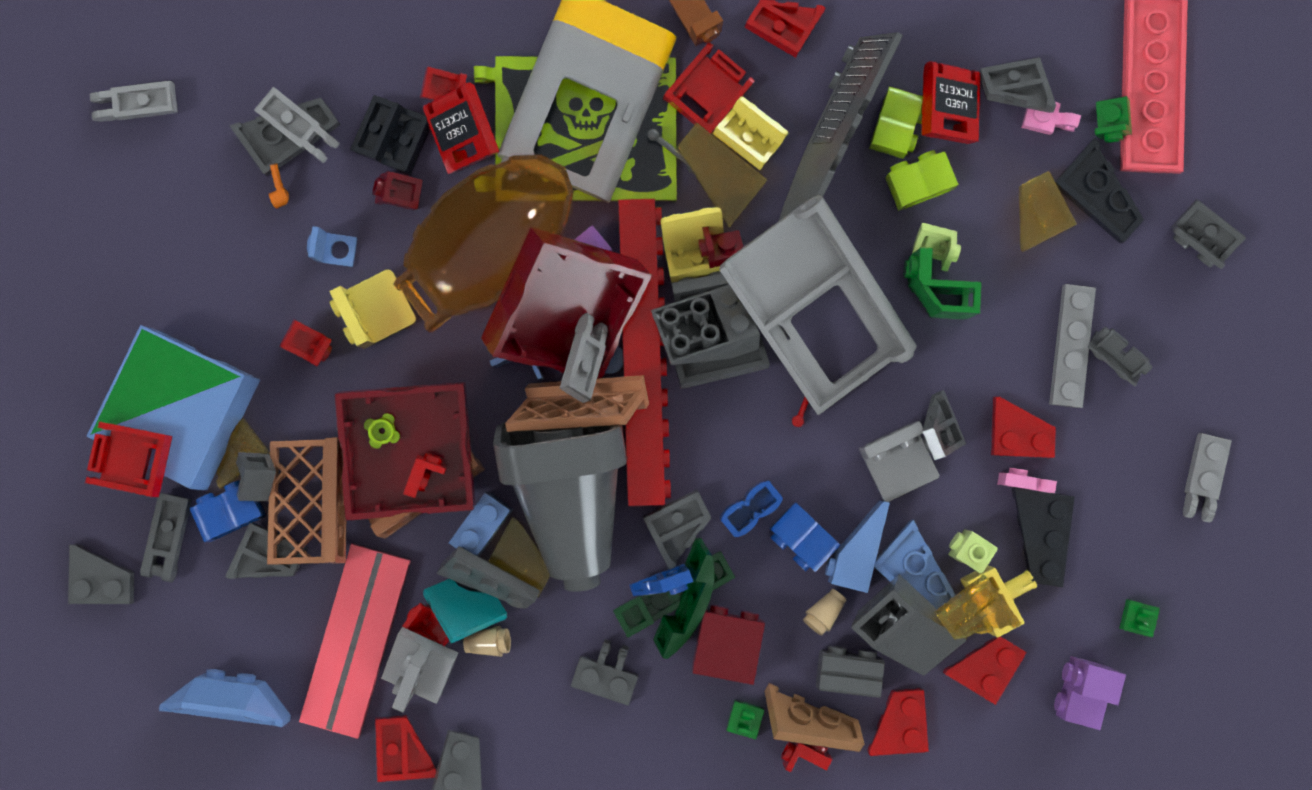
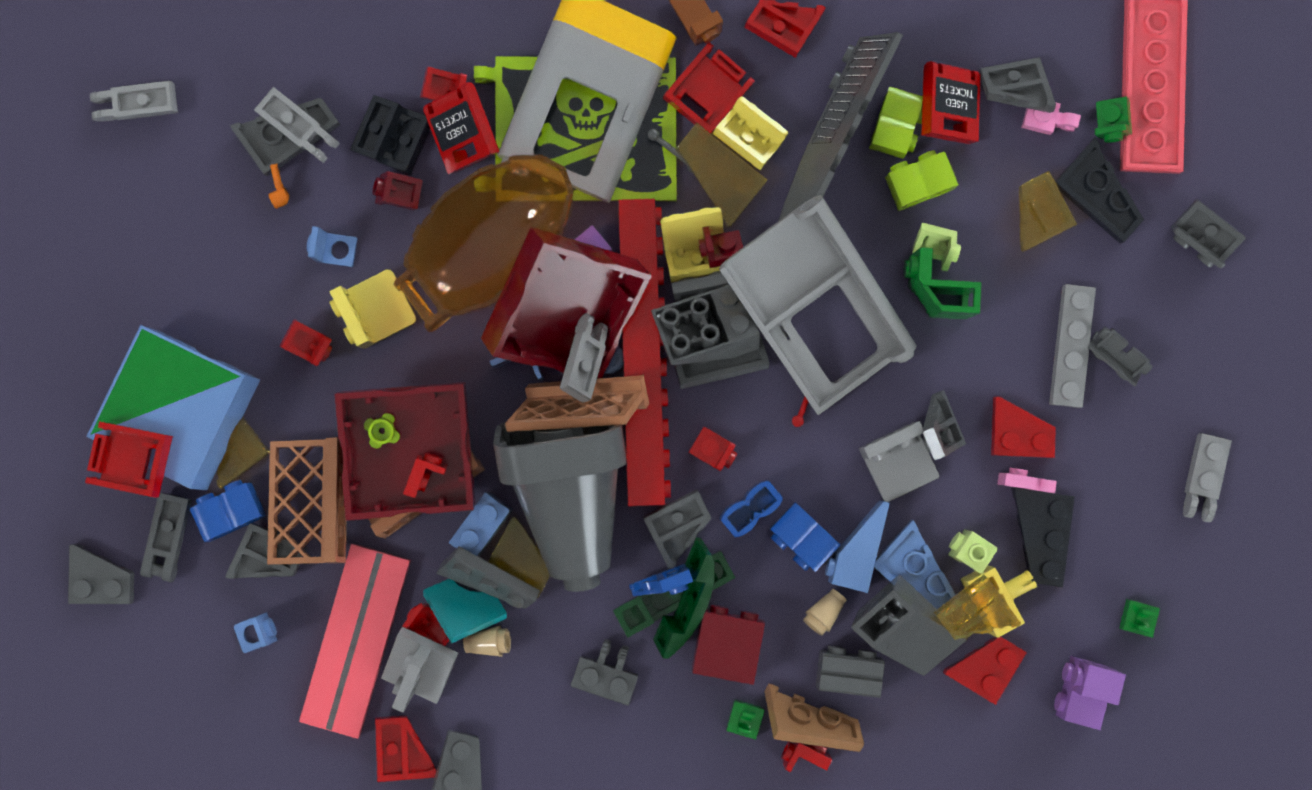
medium blue wedge [159,669,291,727] -> none
dark grey panel [236,452,276,502] -> none
red wing [868,688,929,756] -> none
none -> medium blue bracket [234,612,278,653]
none -> red bracket [688,427,738,471]

